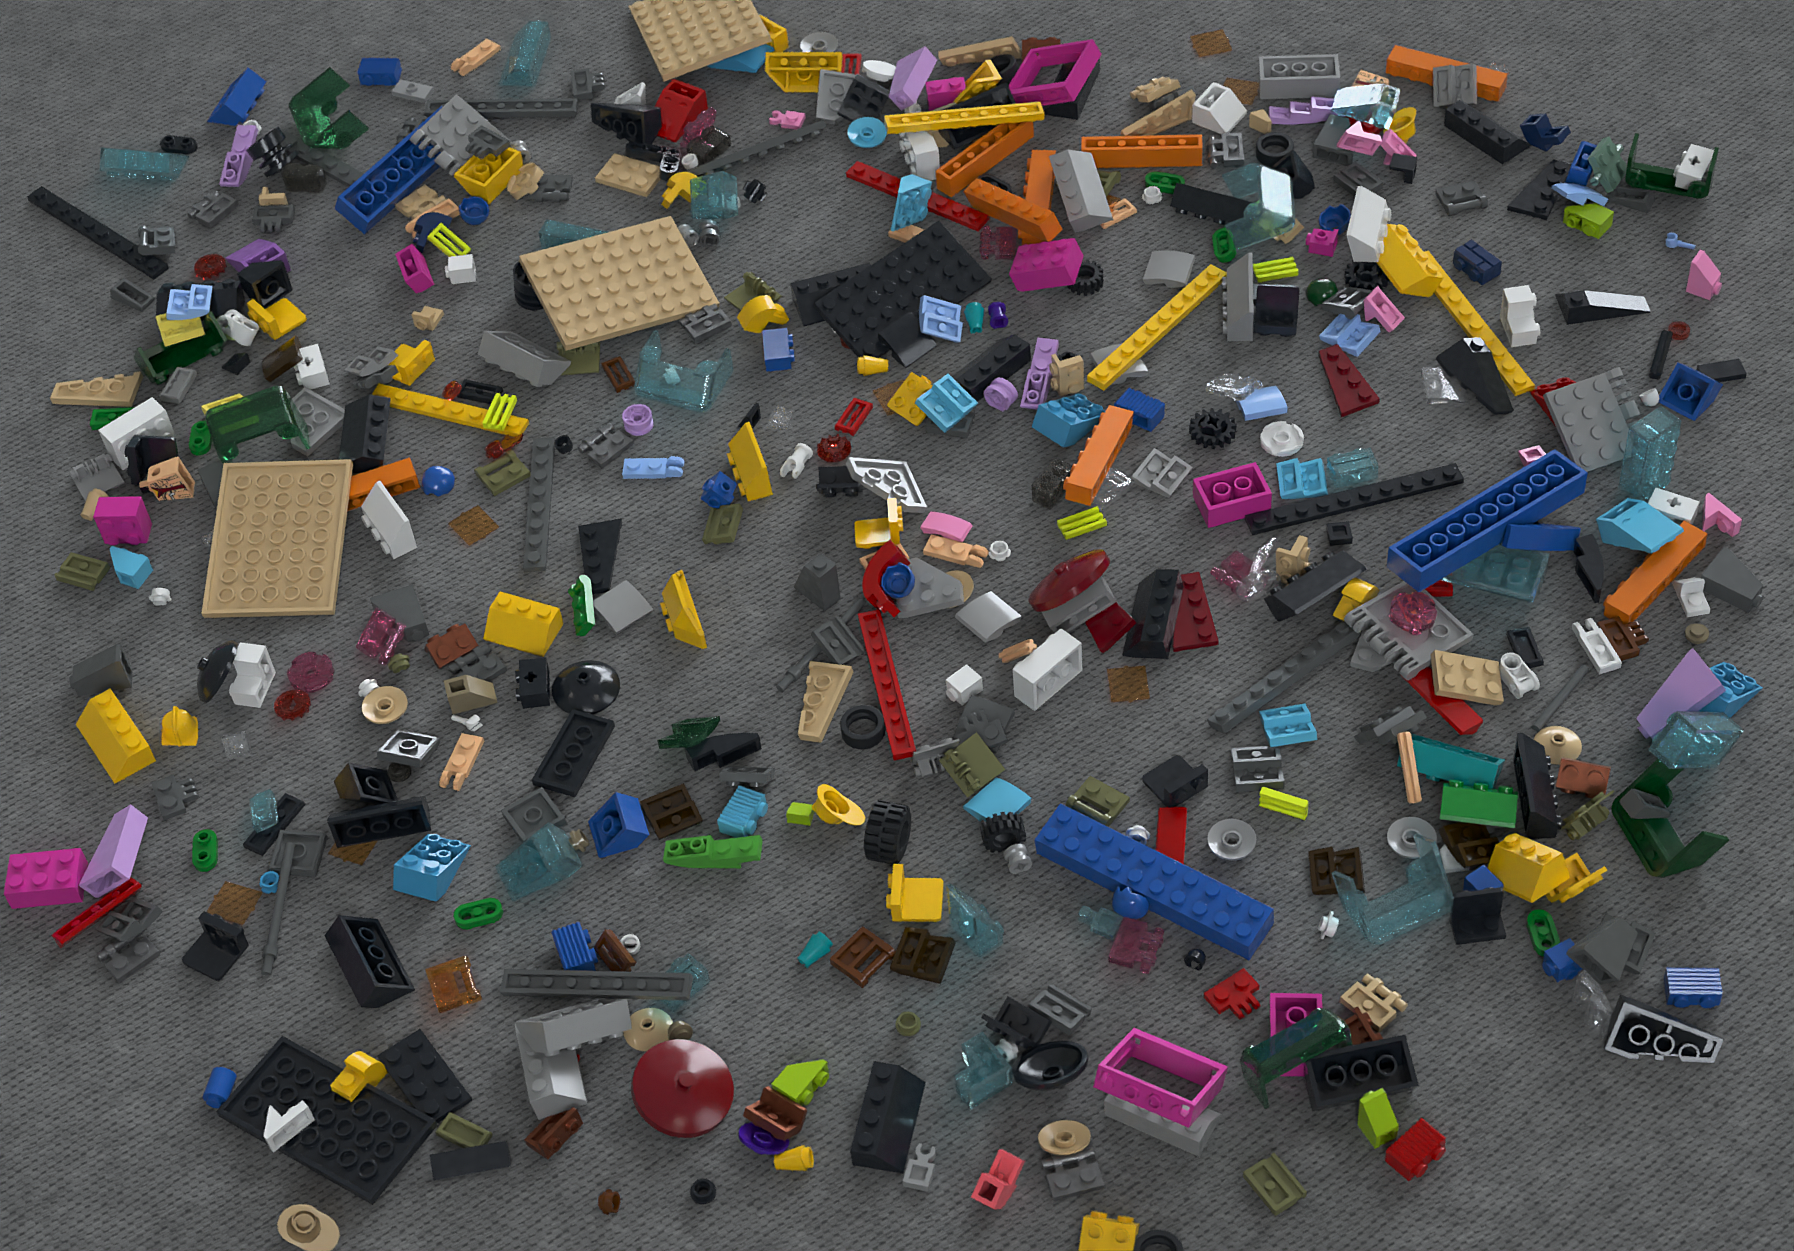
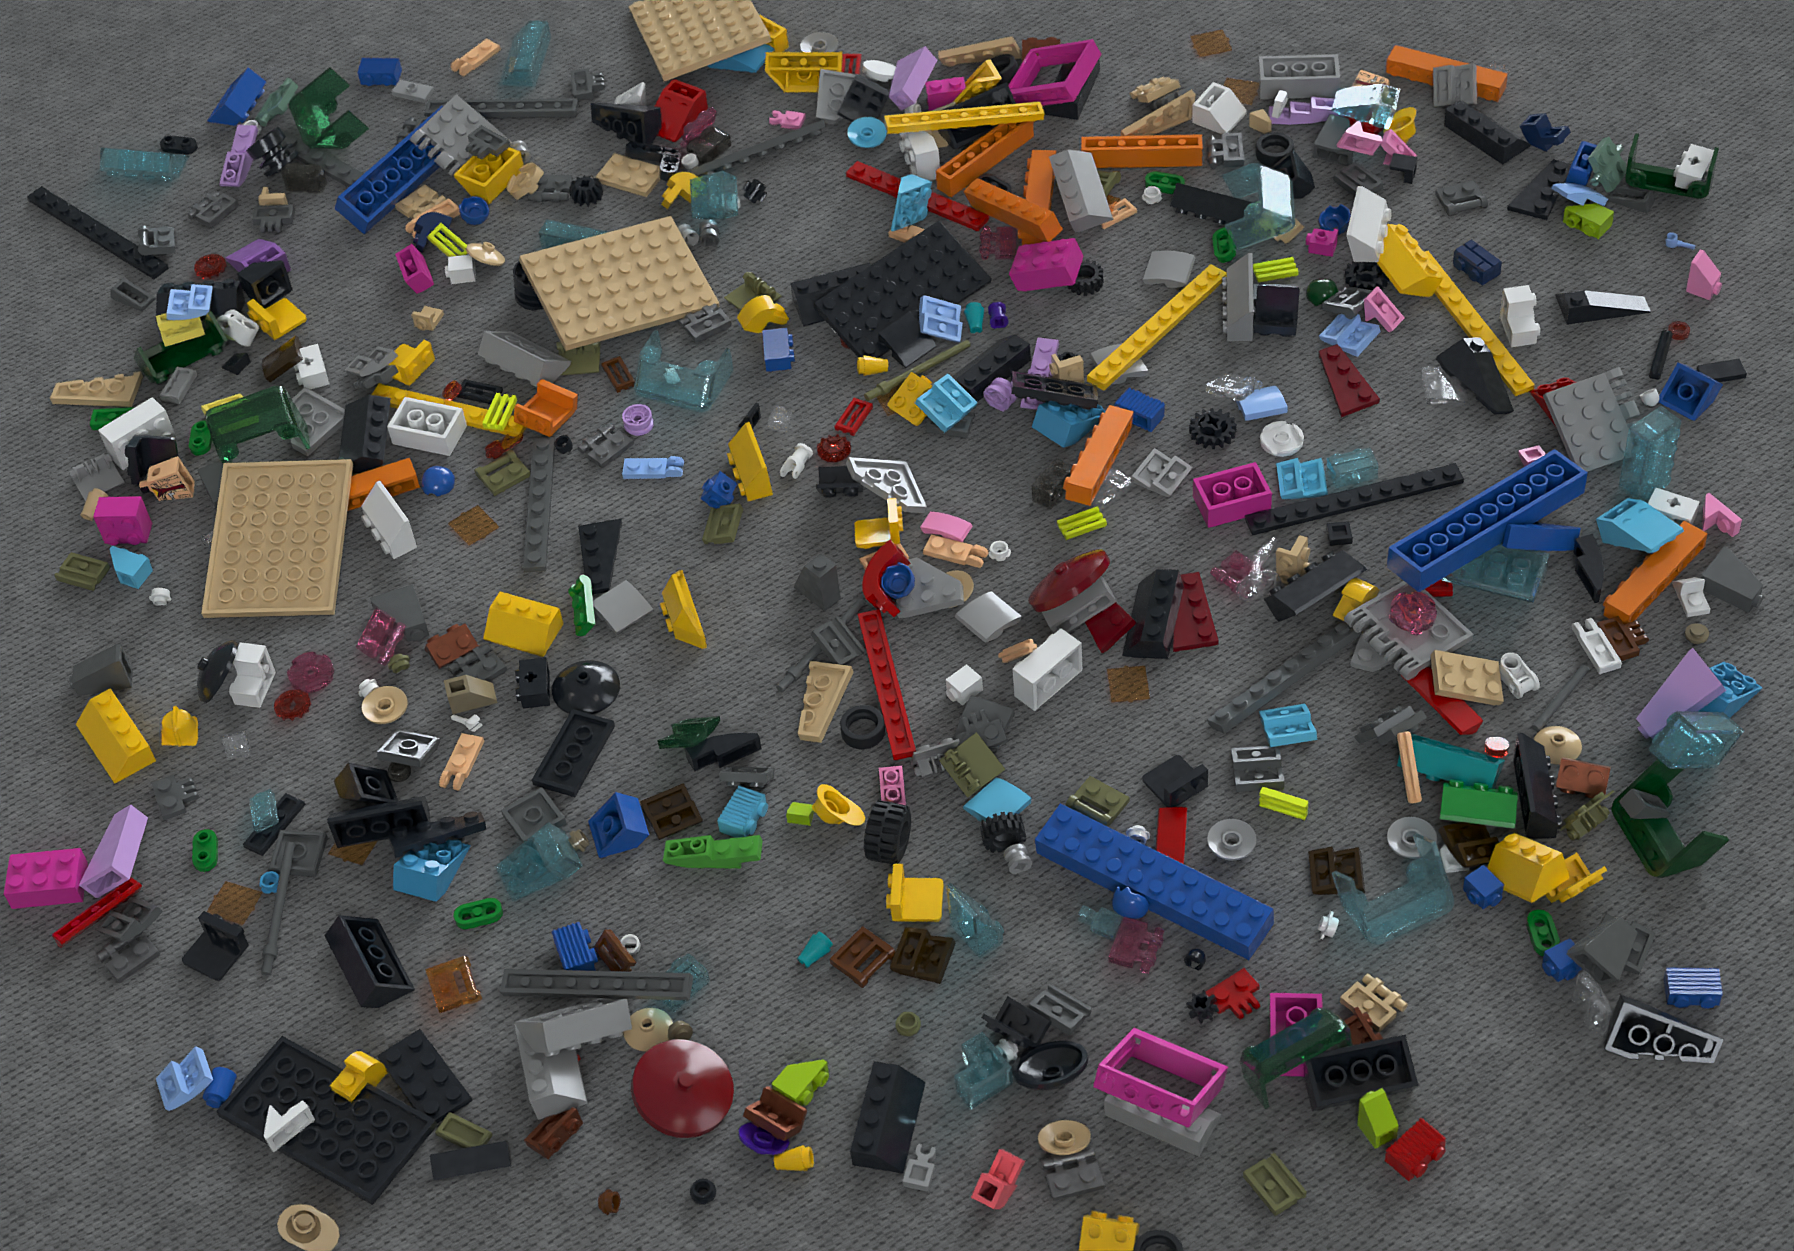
black bracket [1449,887,1506,945] -> none
black tile [1506,627,1544,668] -> none
none -> light blue slope [156,1046,213,1111]
none -> sand green plate [255,78,299,126]
none -> white brick [387,397,467,456]
none -> black wing [387,812,486,858]
none -> tan dish [466,242,505,266]
none -> orange panel [514,379,578,437]
none -> black gear [569,175,603,207]
none -> olive bar [864,339,971,401]
none -> bright pink slope [879,766,906,805]
none -> black plate [1010,371,1098,409]
none -> black gear [1186,990,1219,1024]
none -> white tile [1272,90,1288,118]
none -> tile [1484,737,1509,757]

